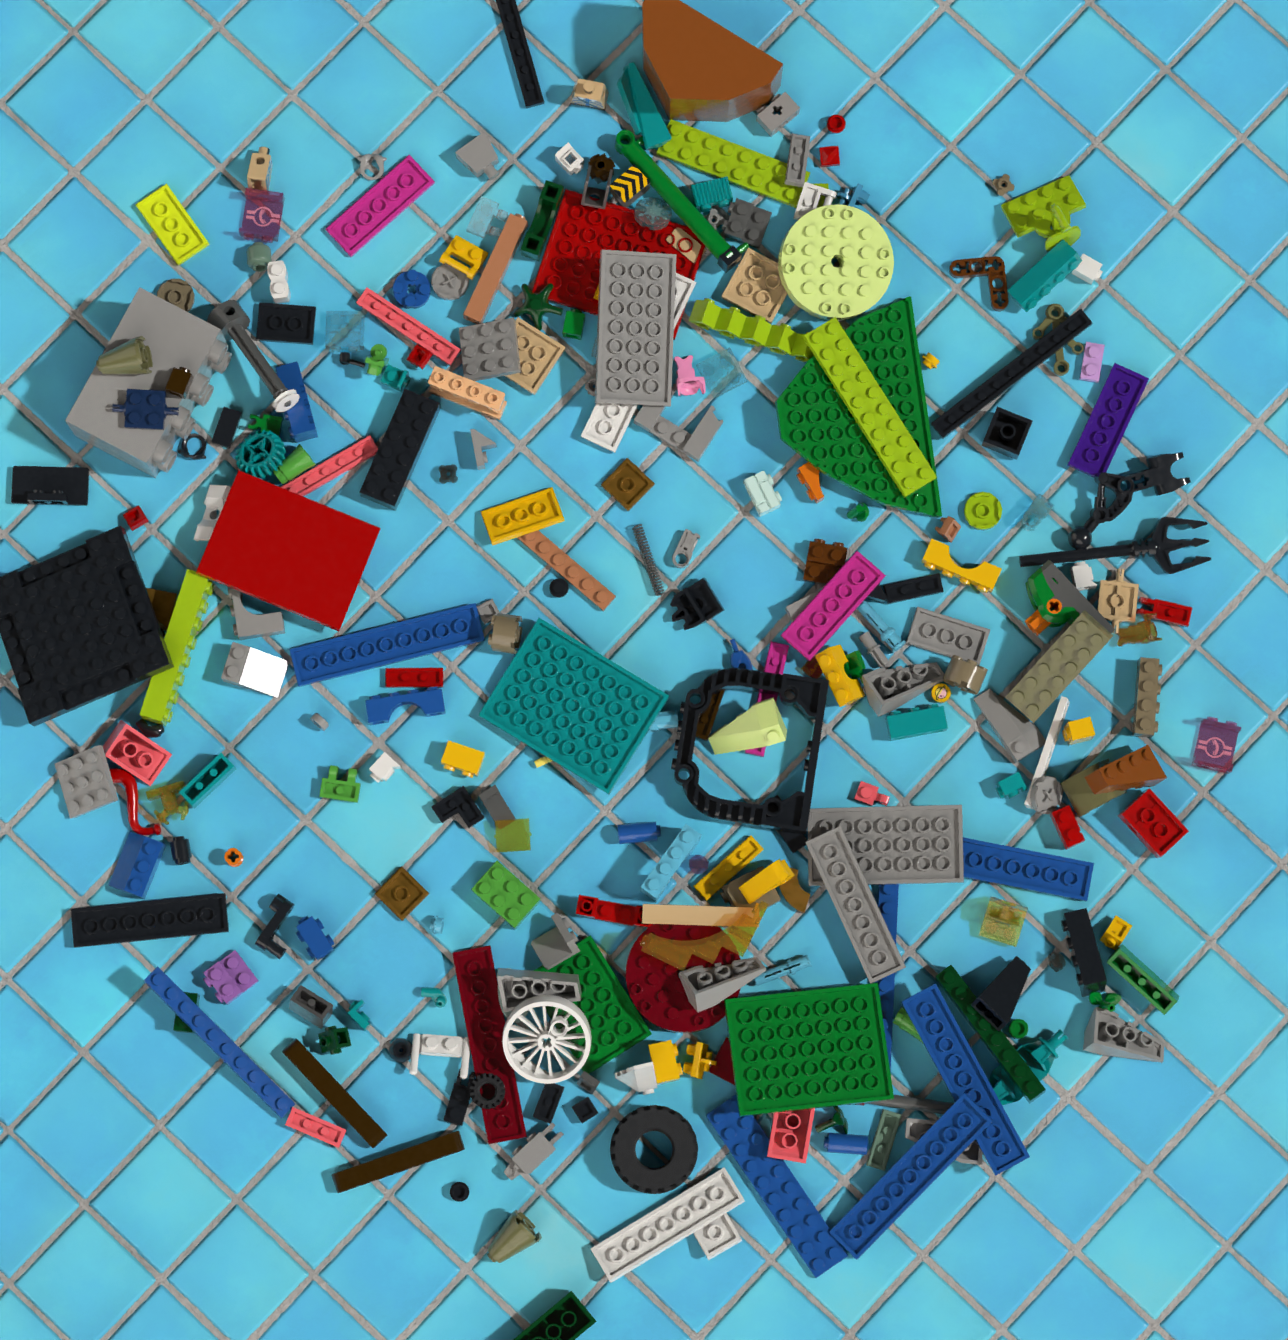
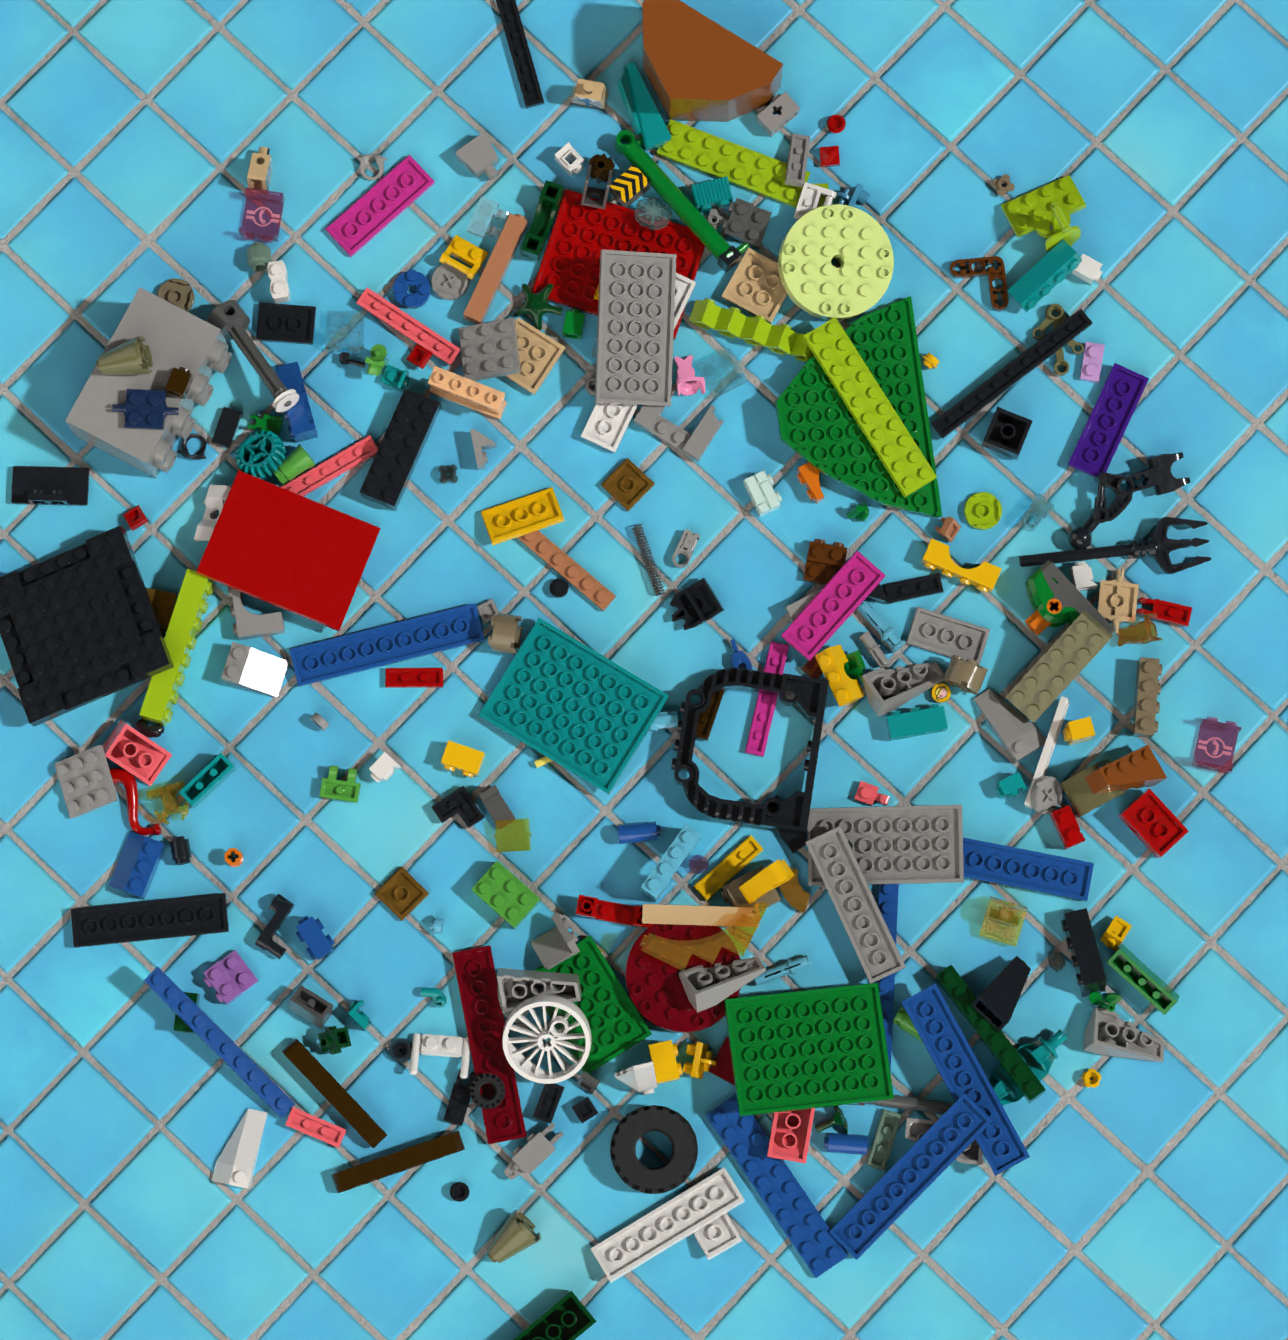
neon yellow tile [136,184,210,266] -> none
blue arch [365,687,446,725] -> none
tan tile [666,227,707,264] -> none
yellowish green wedge [708,698,787,755] -> none
green tile [1008,1019,1028,1039] -> none
none -> white wedge [212,1108,268,1189]
none -> yellow plate [1082,1069,1101,1088]

